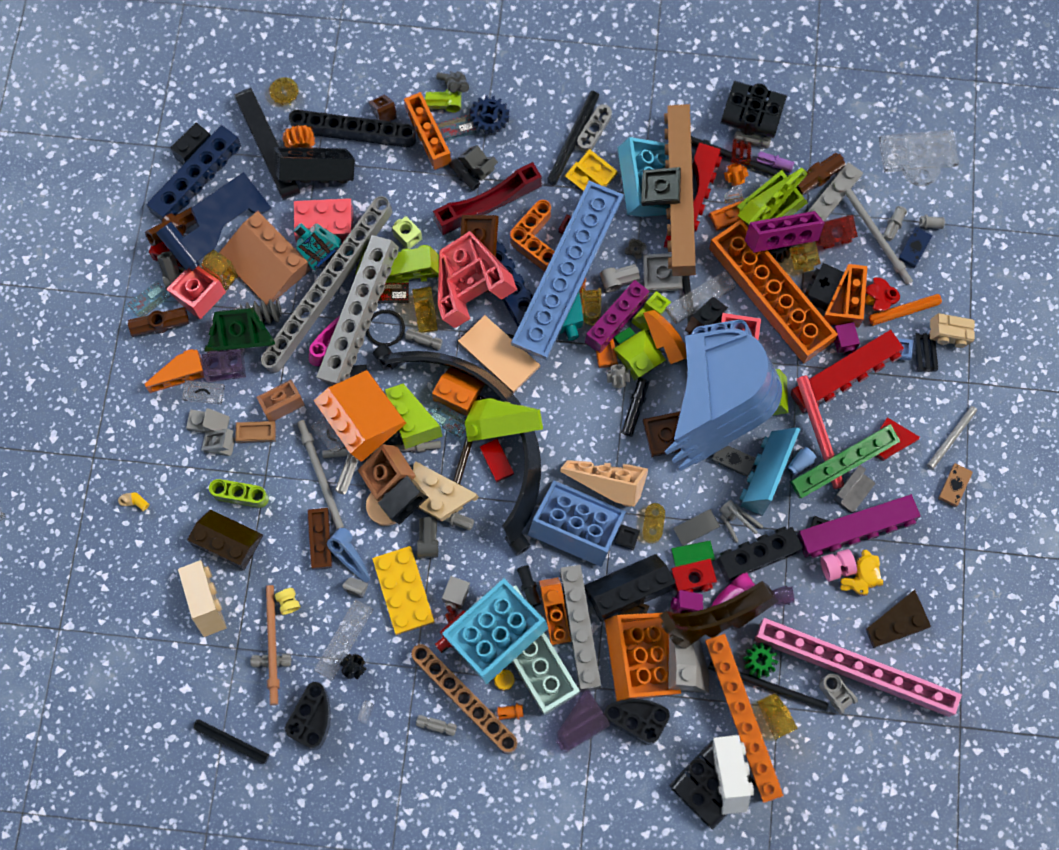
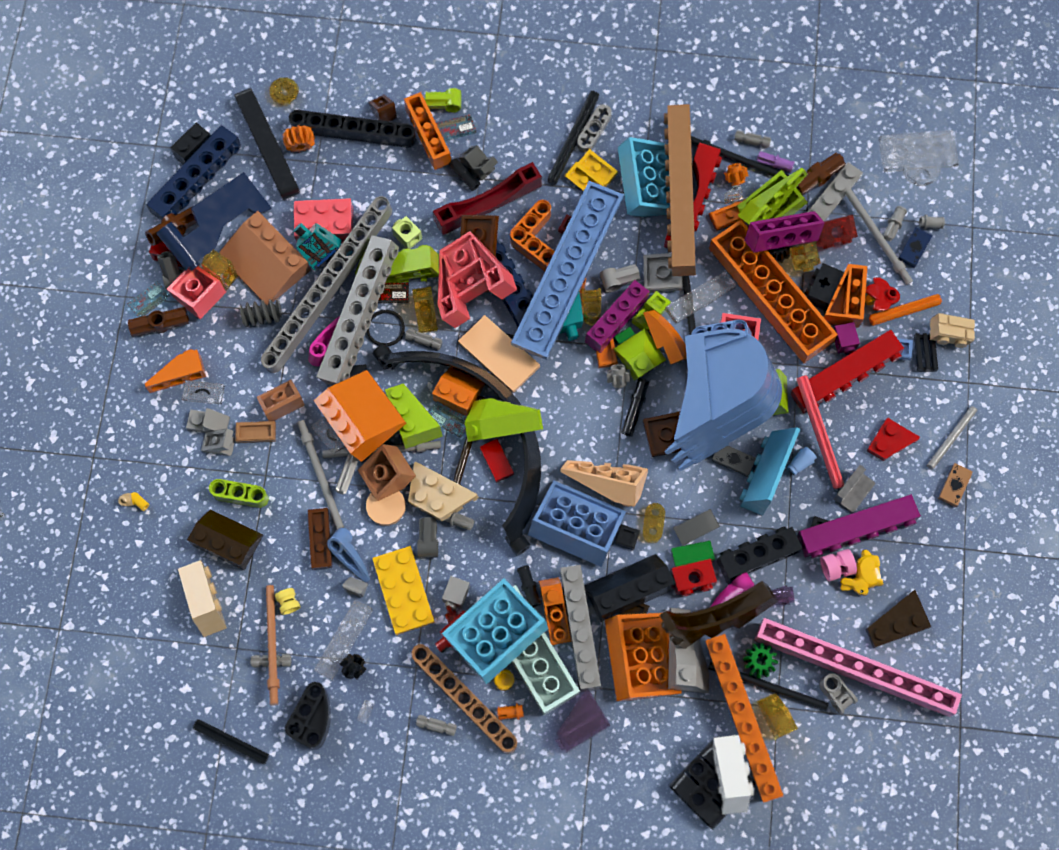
clear purple brick [202,349,246,382] -> none
dark green wing [204,307,275,352] -> none
black slope [273,147,355,183] -> none
black brick [378,476,429,525] -> none
dark grey piece [436,71,469,92] -> none
dark blue gear [469,95,509,135] -> none
black beam [604,699,670,745] -> none
clear smoke plate [625,238,647,259] -> none
pearl dark grey tile [641,167,681,206] -> none
magenta brick [671,590,703,613] -> none
black brick [685,296,728,335] -> none
light grey plant [719,500,763,543] -> none
black connector [720,80,787,139] -> none
clear red tile [731,139,751,165] -> none
green plate [790,424,900,499] -> none

